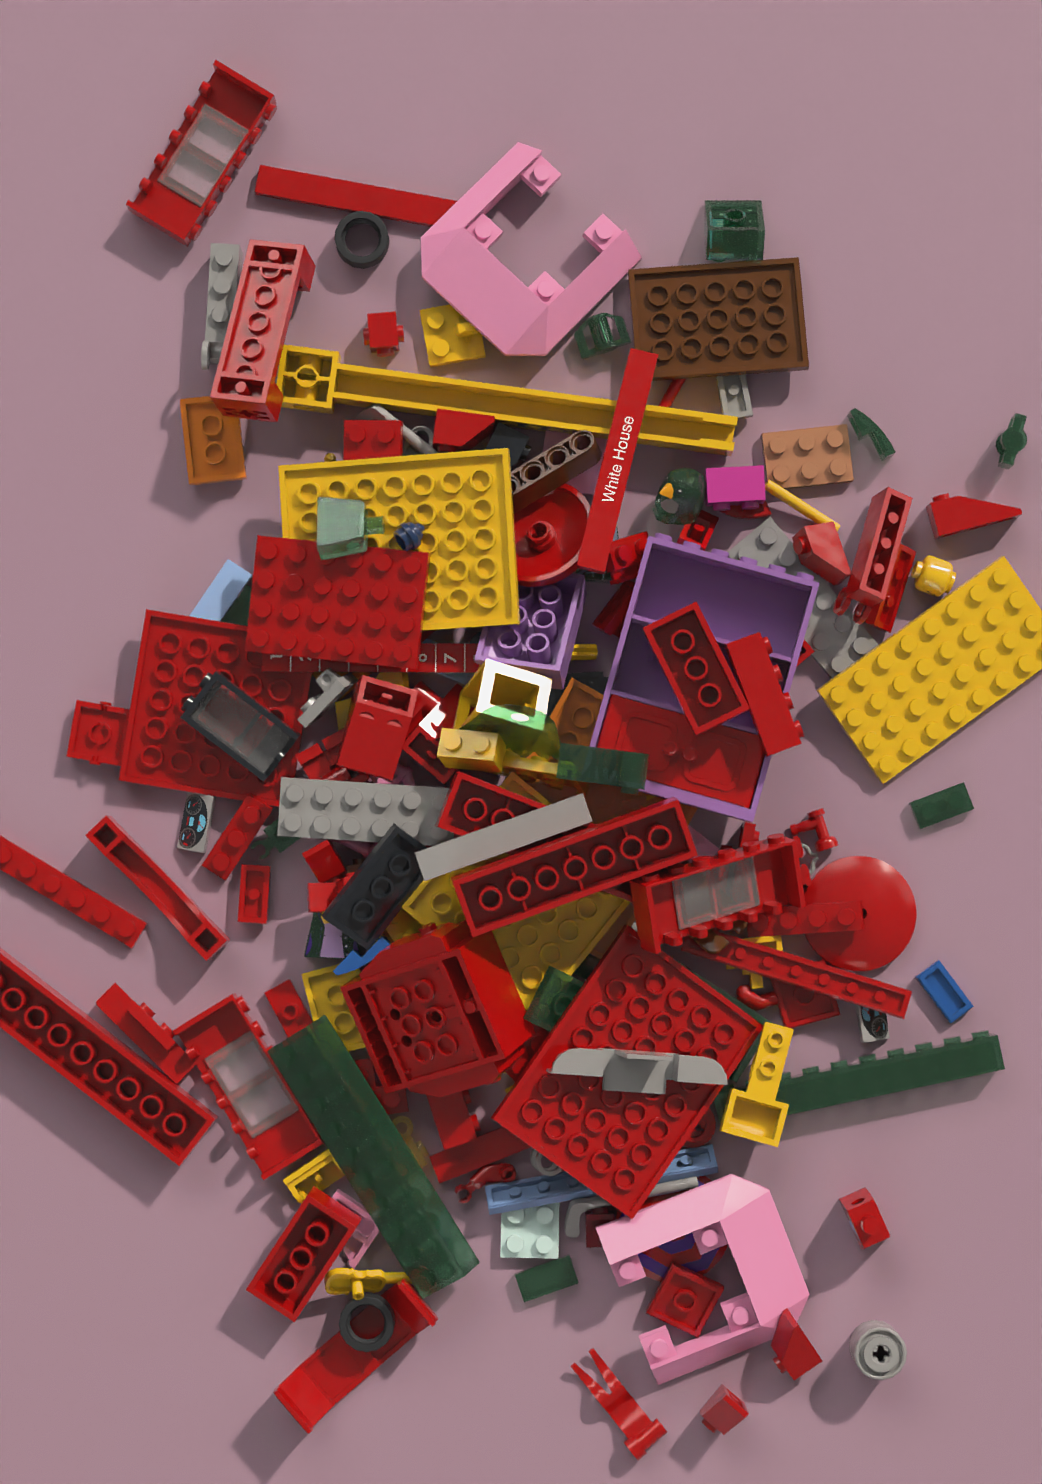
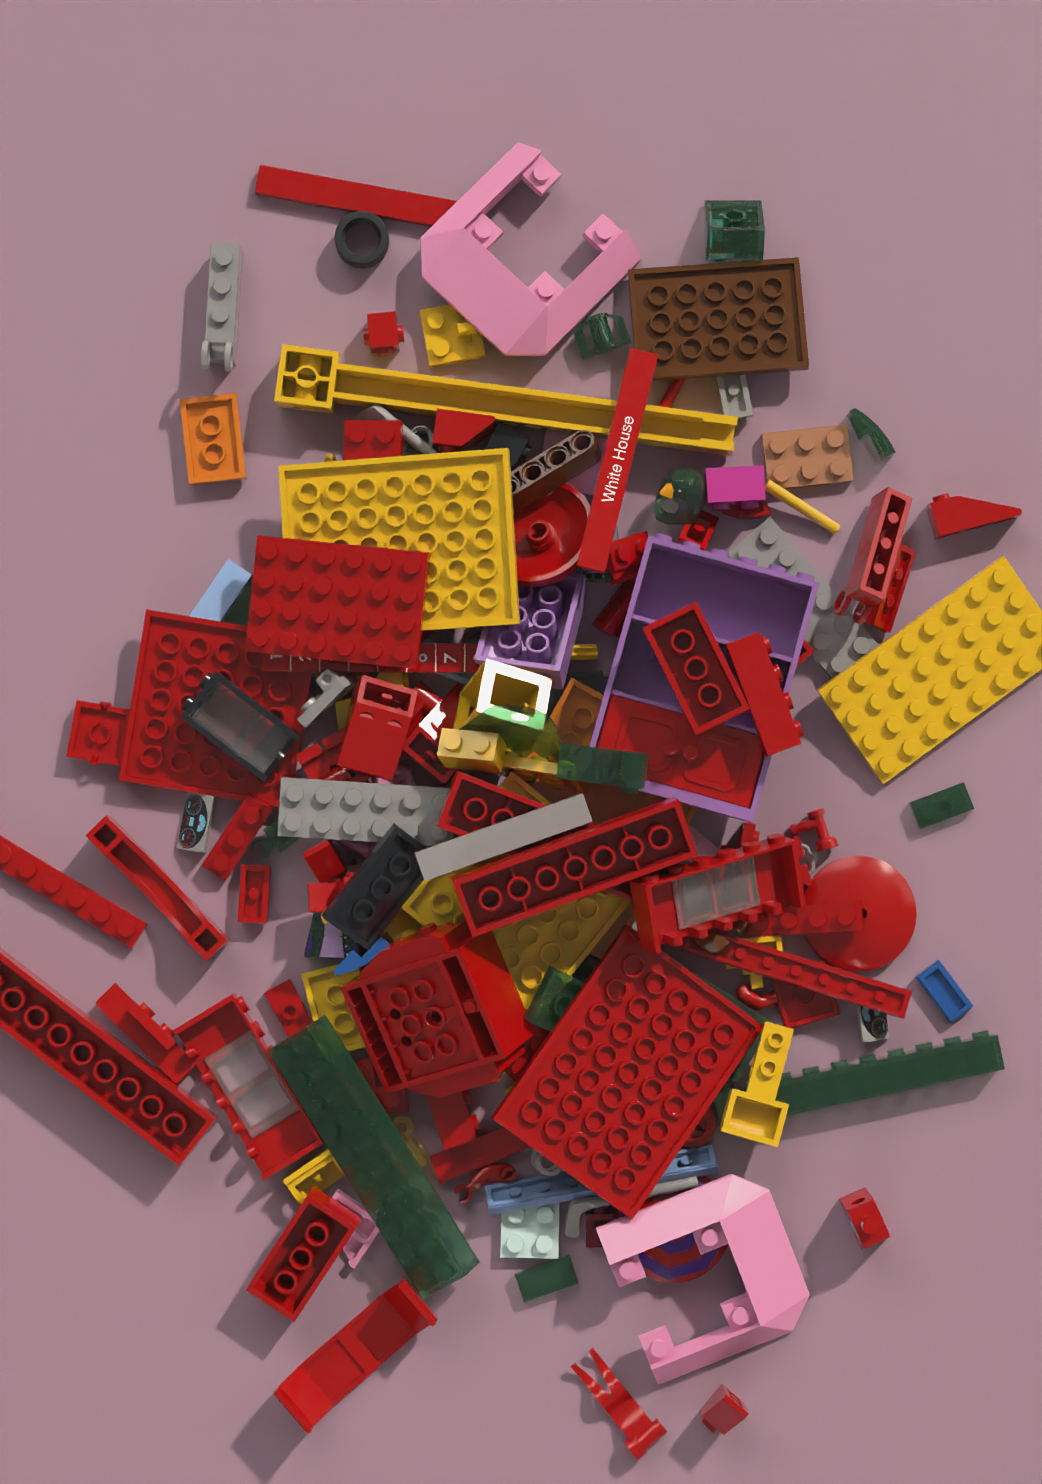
red window [126,60,277,247] -> none
plate [210,239,316,423] -> none
clear green torso [317,497,385,560] -> none
yellow piece [324,1268,427,1300] -> none
black tyre [339,1293,396,1352] -> none
dark blue plate [393,522,425,552] -> none
light grey piece [546,1048,728,1094] -> none
red tile [646,1261,724,1338] -> none
red slope [770,1308,822,1380] -> none
slope [792,521,852,586] -> none
light grey piece [849,1320,907,1380] -> none
yellow head [911,555,956,597] -> none
clear green piece [996,413,1027,470] -> none

